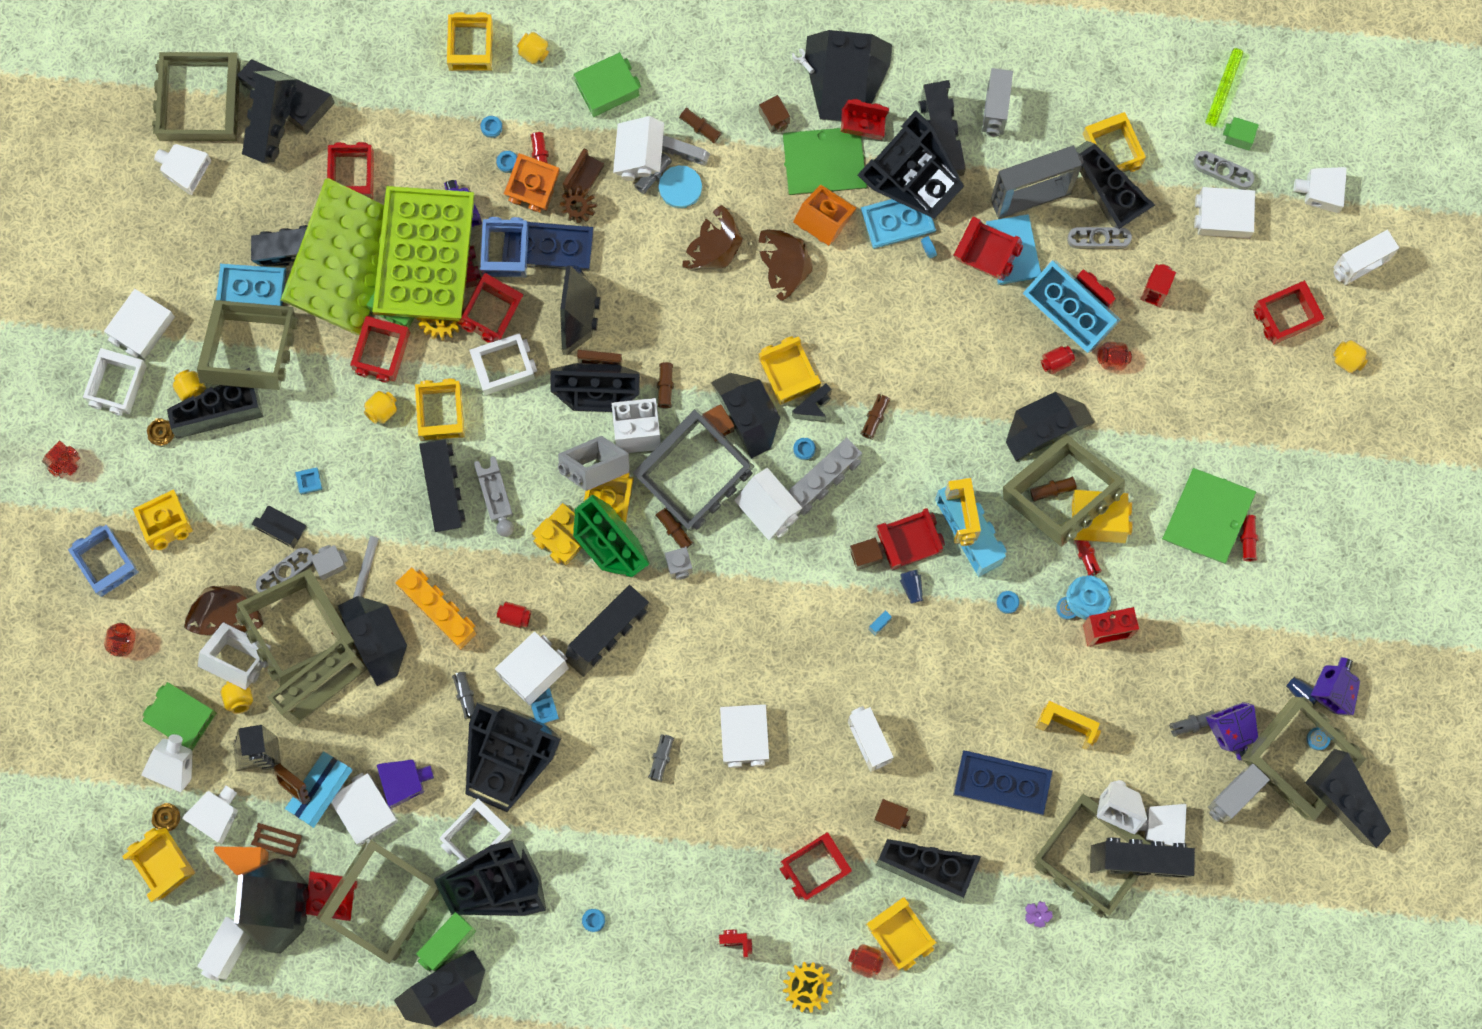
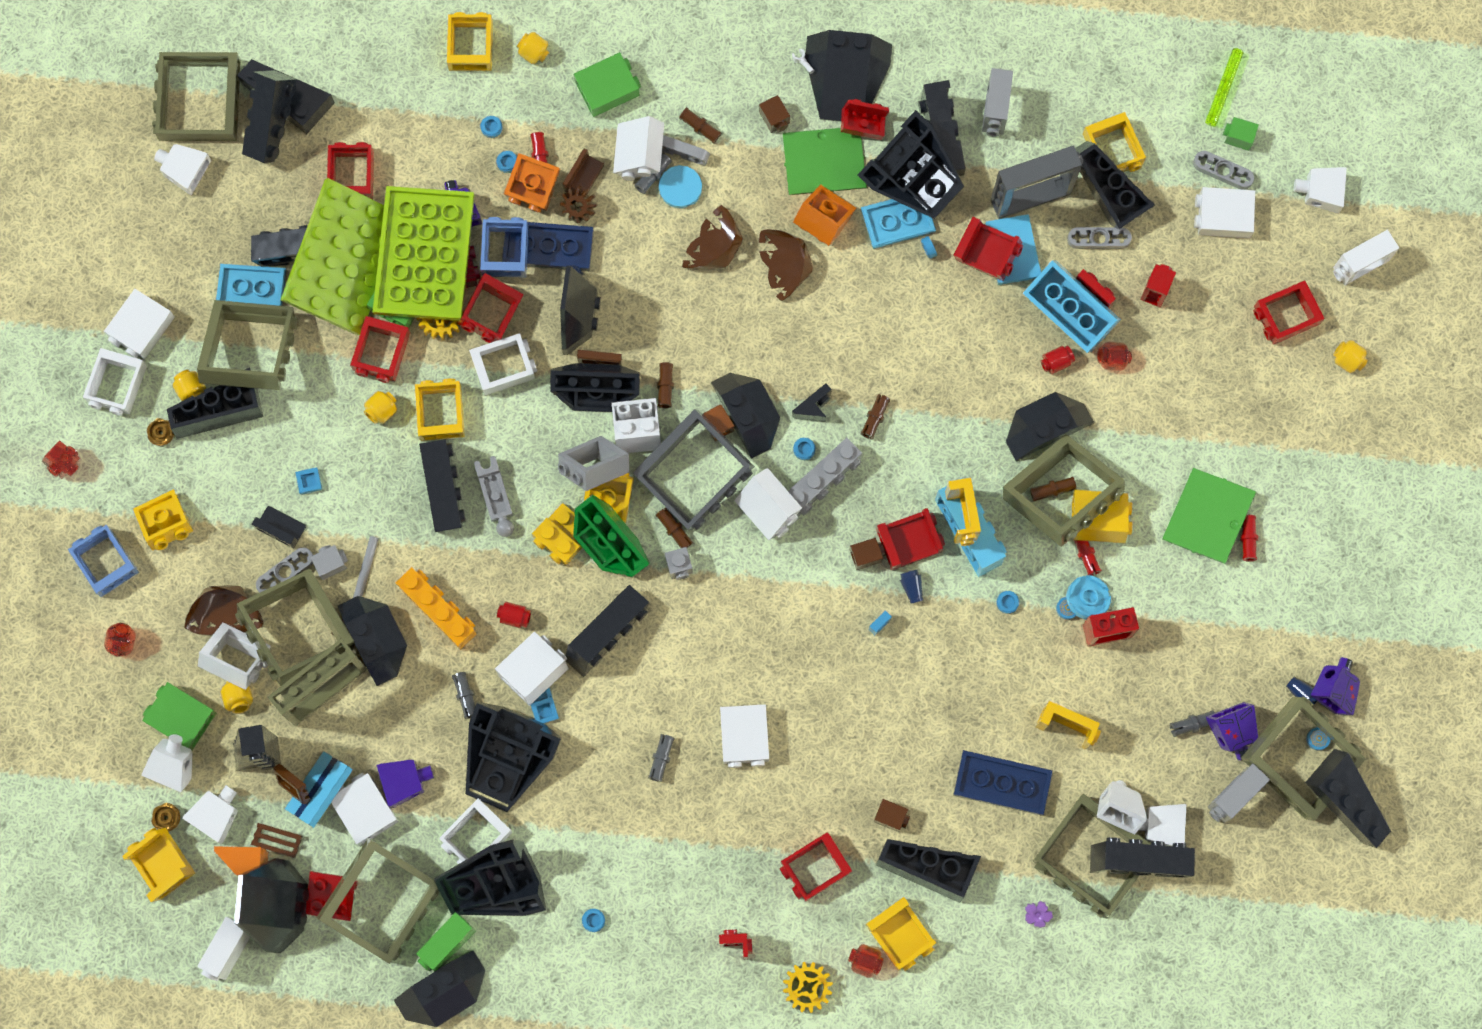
yellow panel [759,336,821,405] -> none
white window [848,706,894,772] -> none

